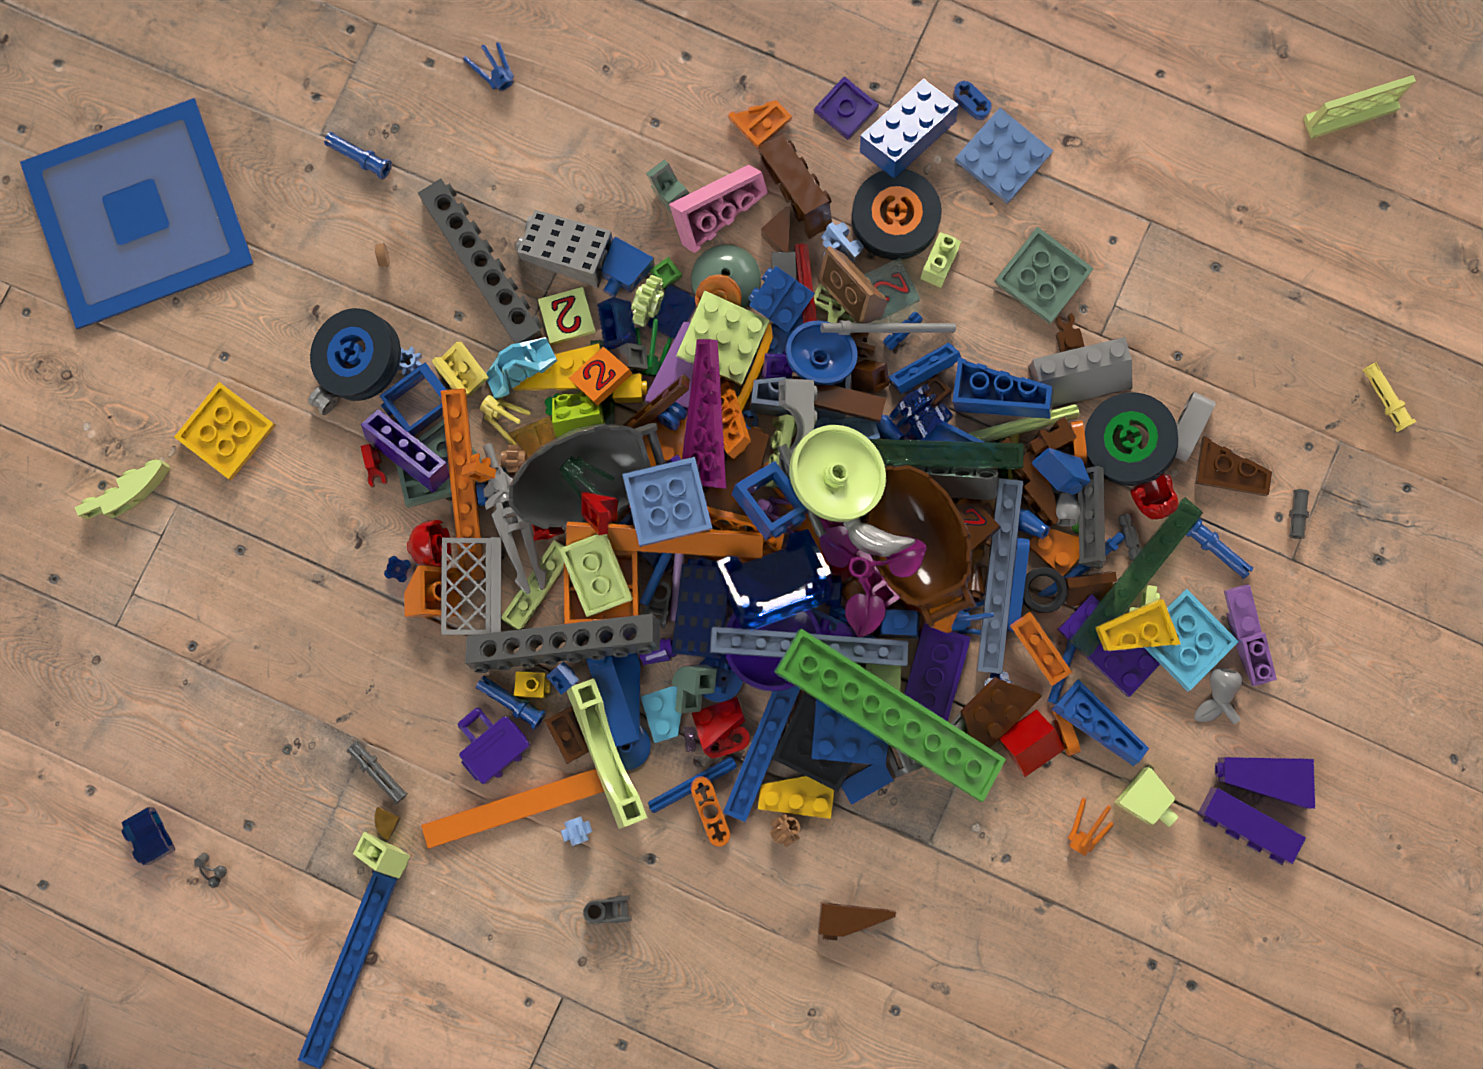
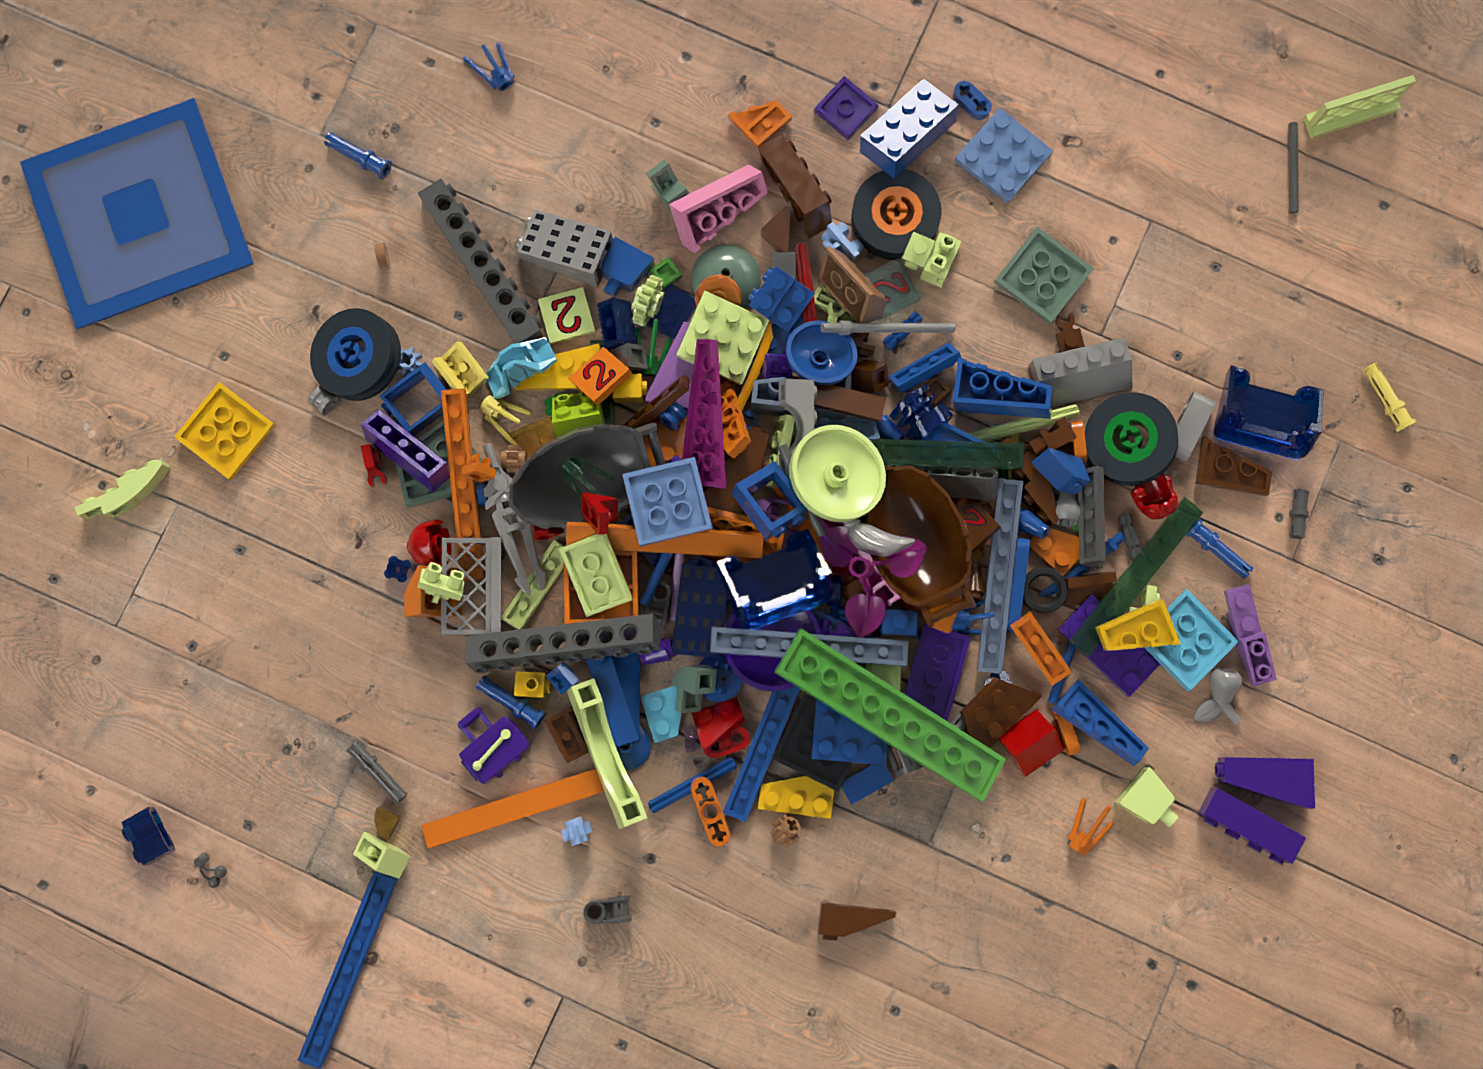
none -> yellowish green hips [417,562,464,604]
none -> yellowish green hinge [472,729,511,771]
none -> yellowish green bracket [901,232,935,271]
none -> clear blue windscreen [1213,365,1324,459]
none -> dark grey bar [1288,122,1299,214]

